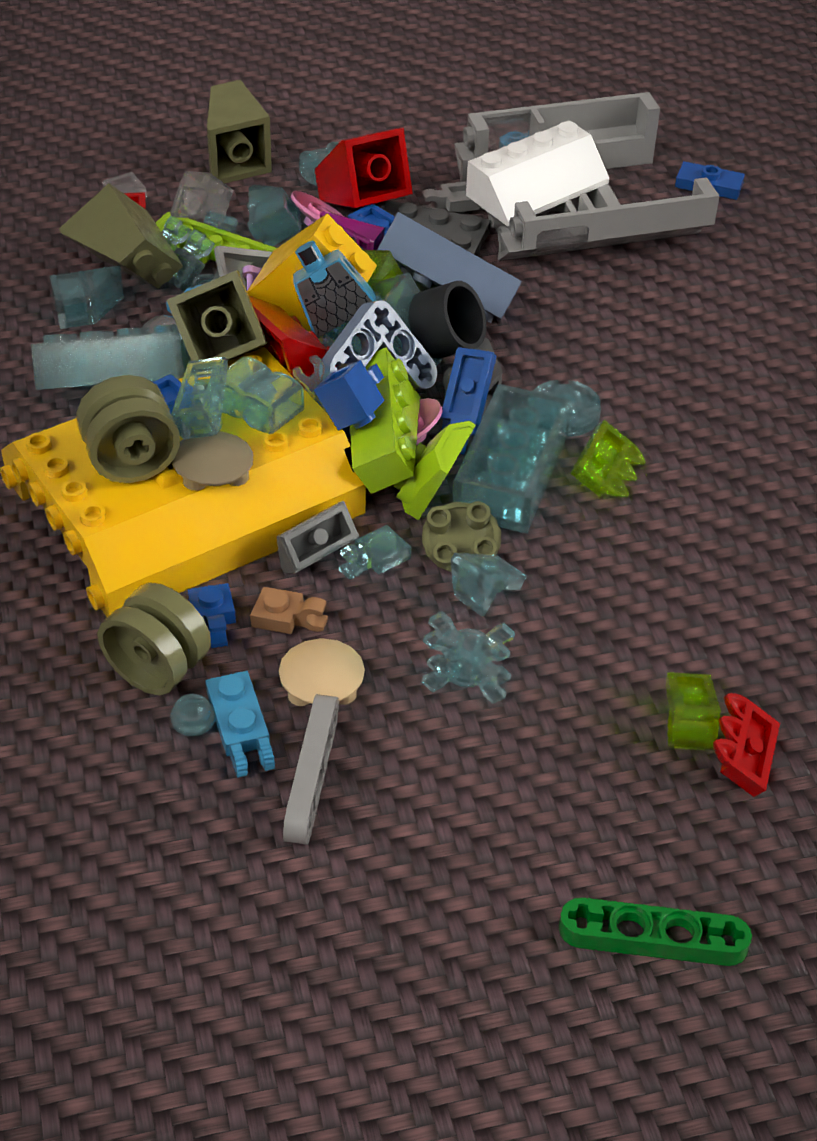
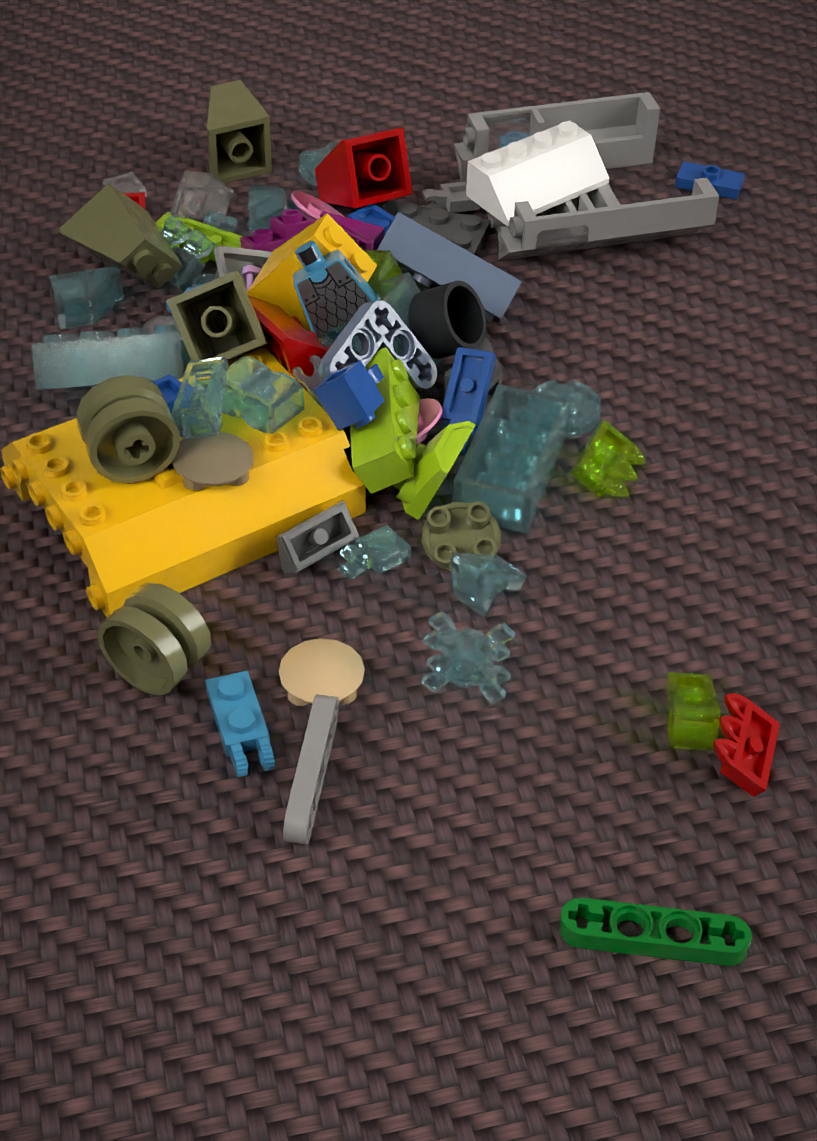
clear light blue plate [170,694,215,736] -> none
blue plate [187,583,236,648] -> none
medium nougat plate [250,586,328,634] -> none
none -> magenta slope [240,209,315,252]

